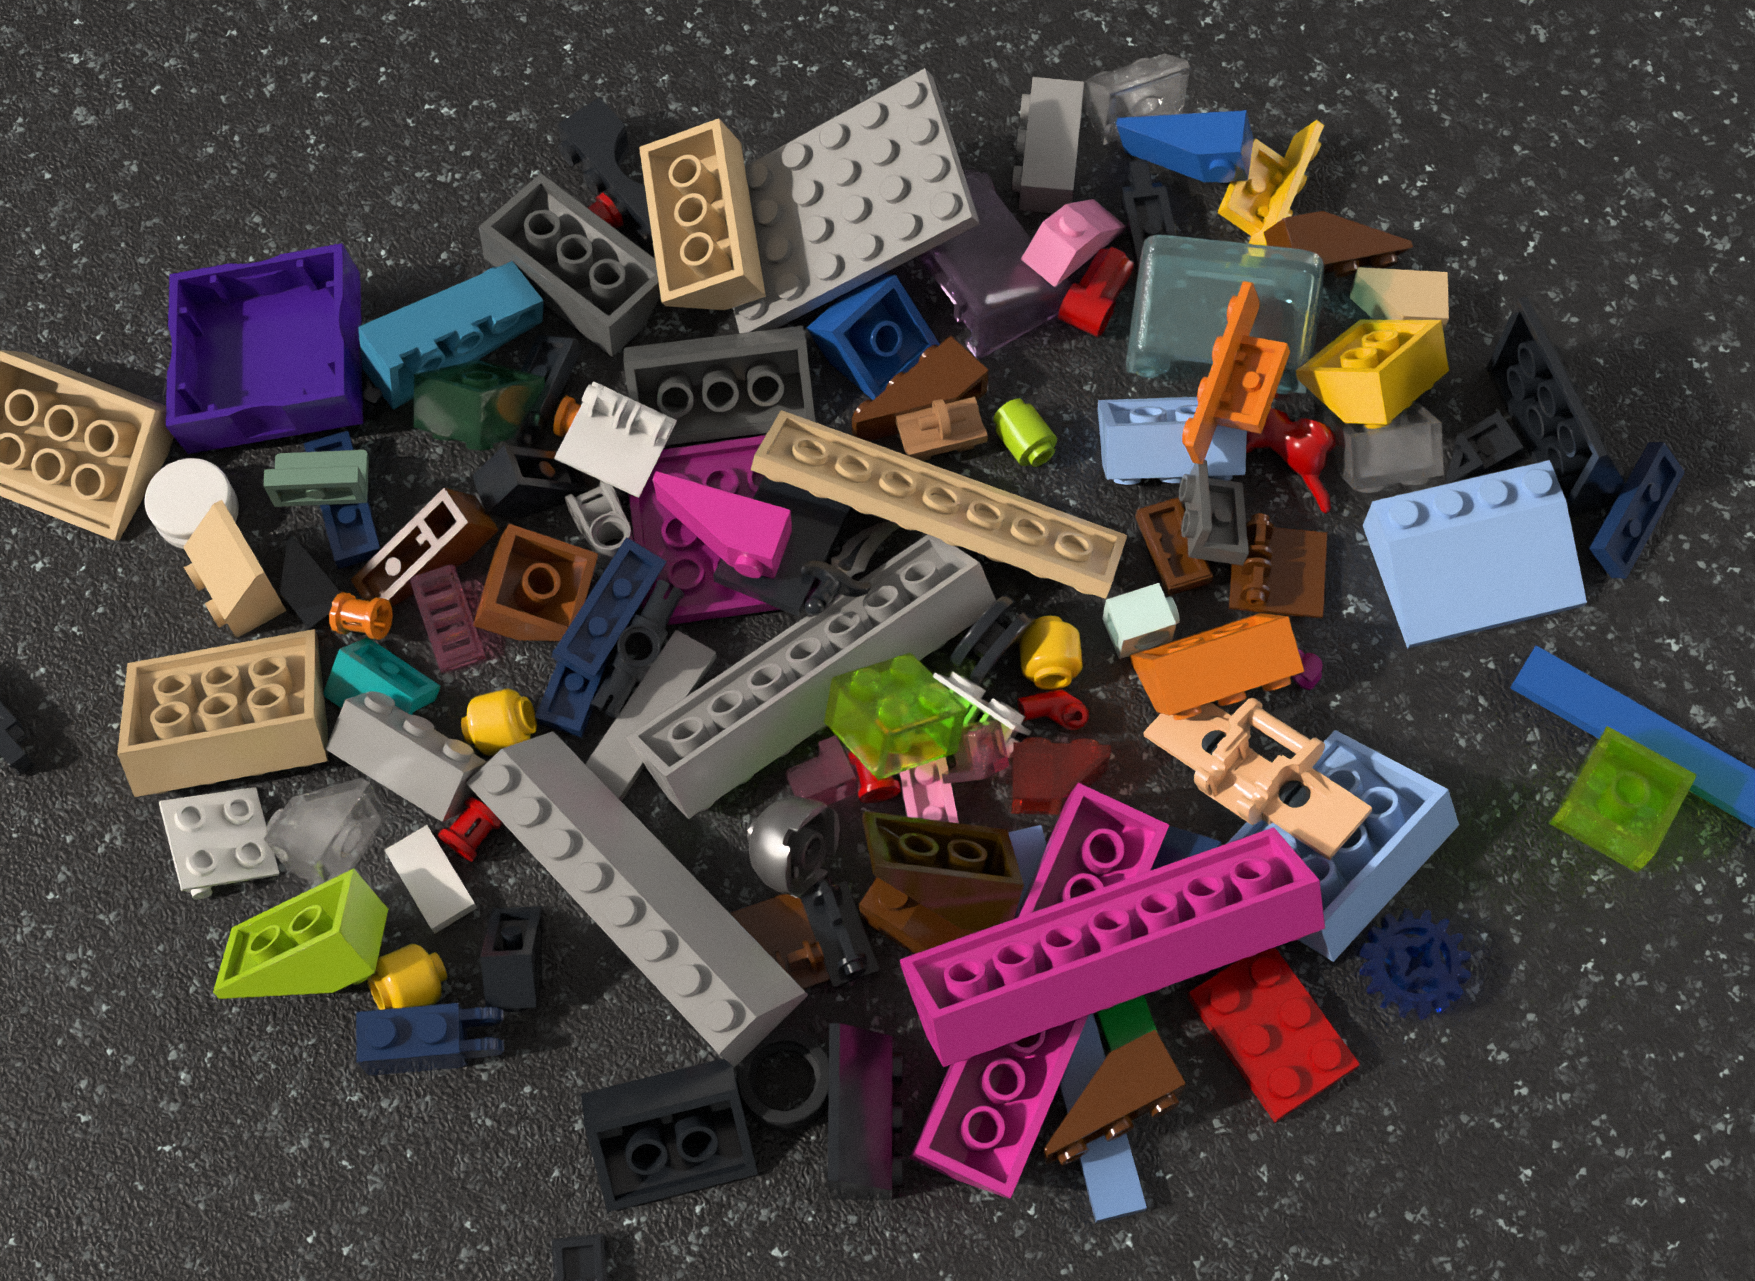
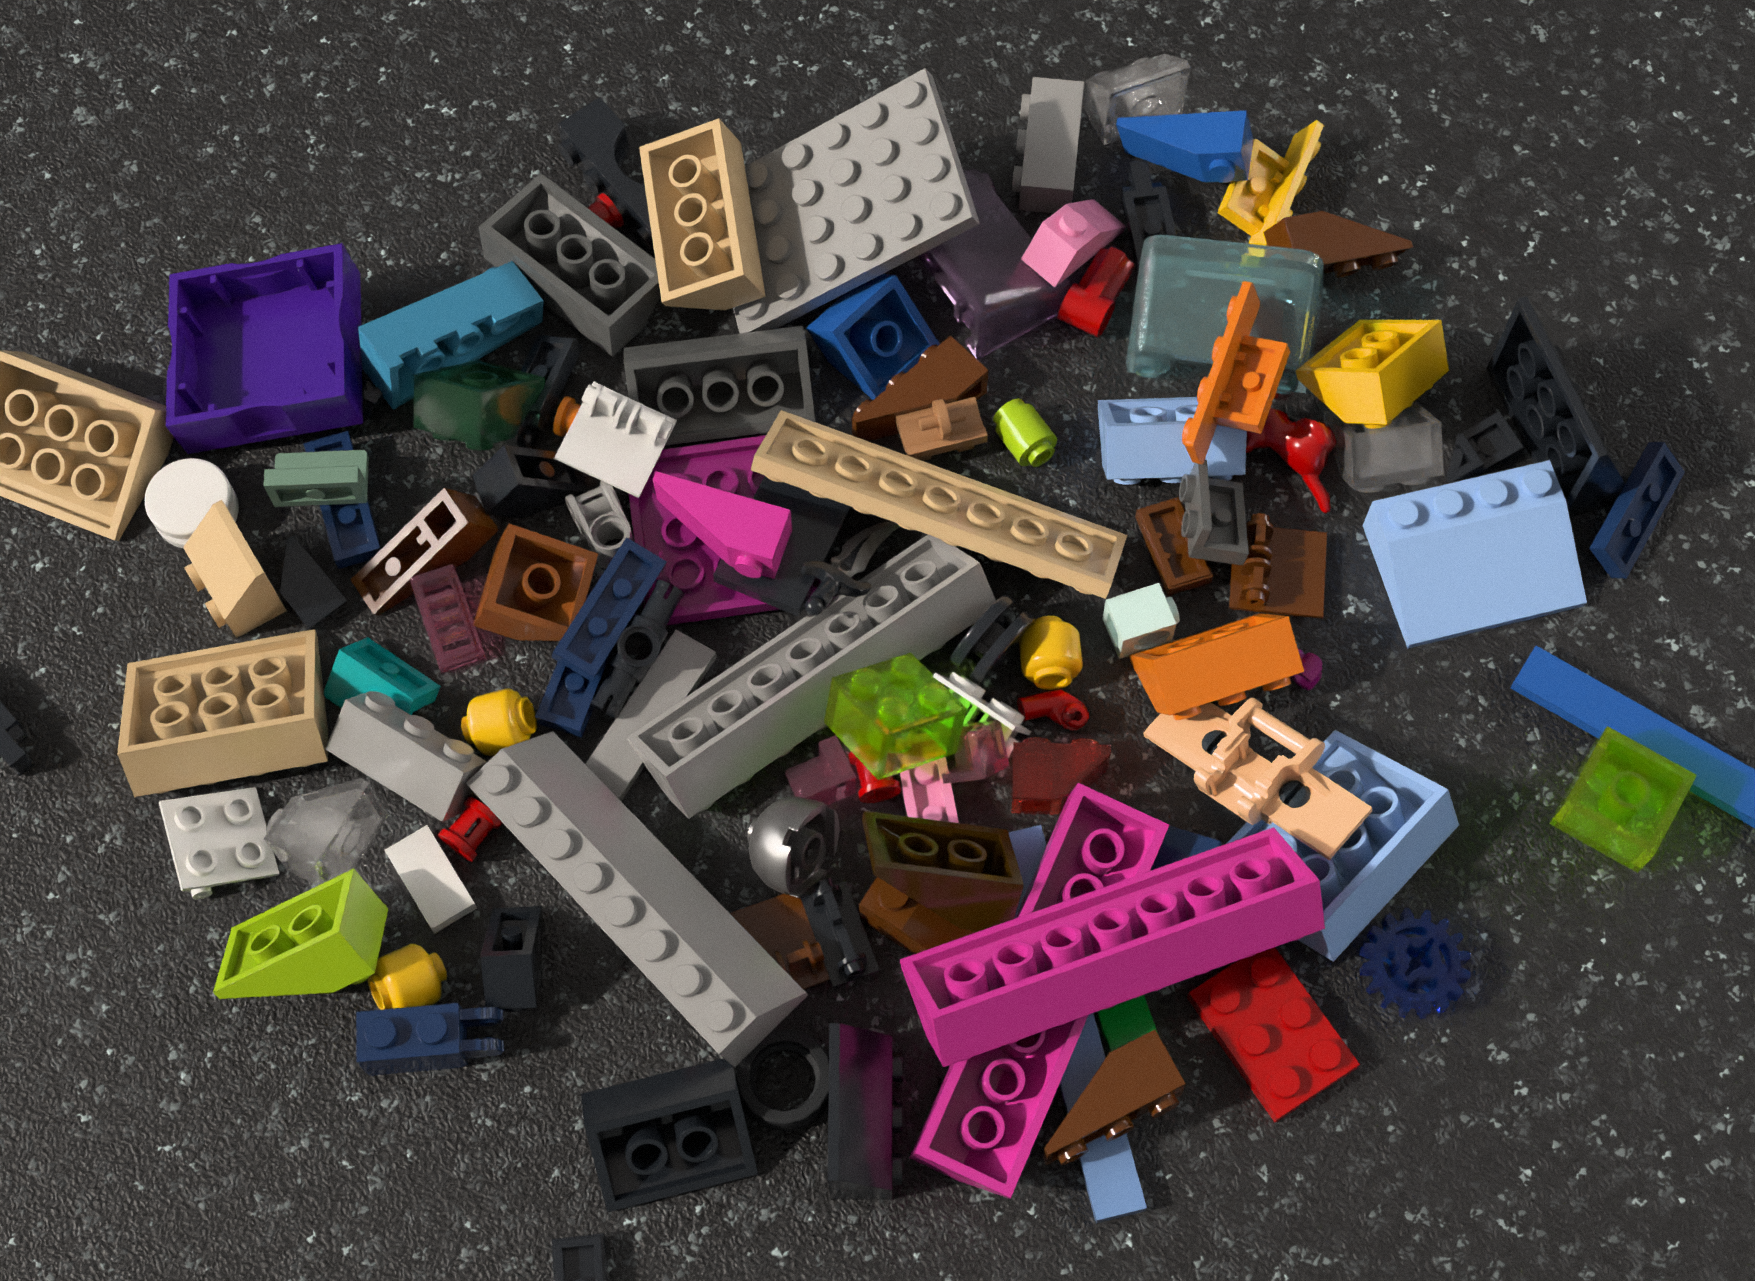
orange bush [329,592,393,640] -> none
tan slope [1350,267,1449,332] -> none

